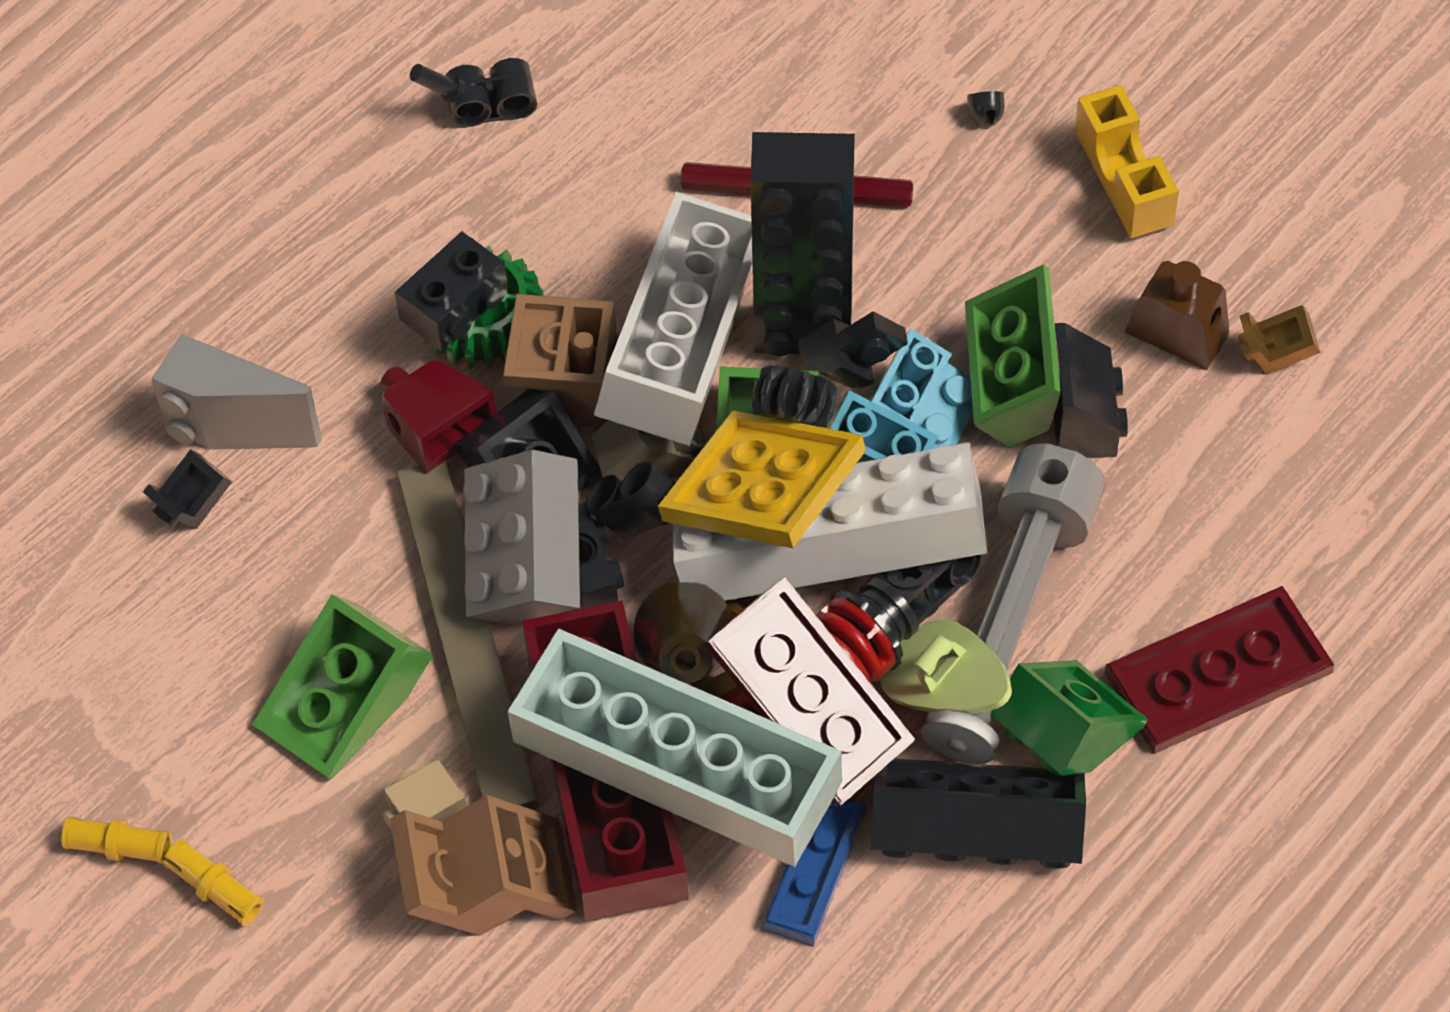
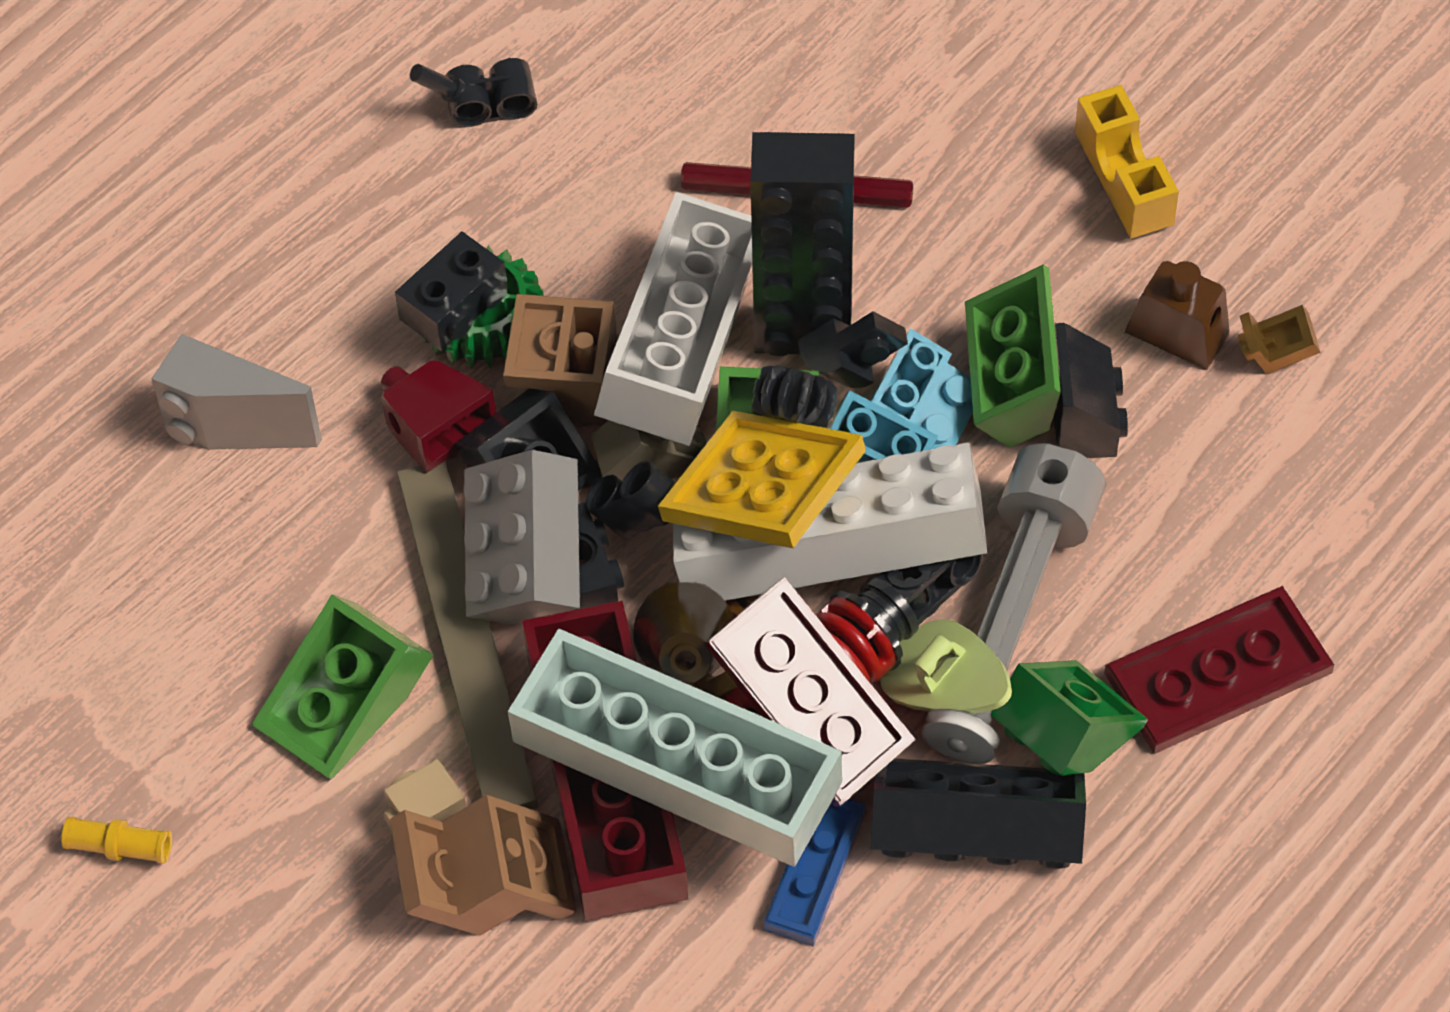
black bracket [143,449,233,528] -> none
yellow pin [162,838,265,927] -> none
black hinge [967,91,1005,126] -> none

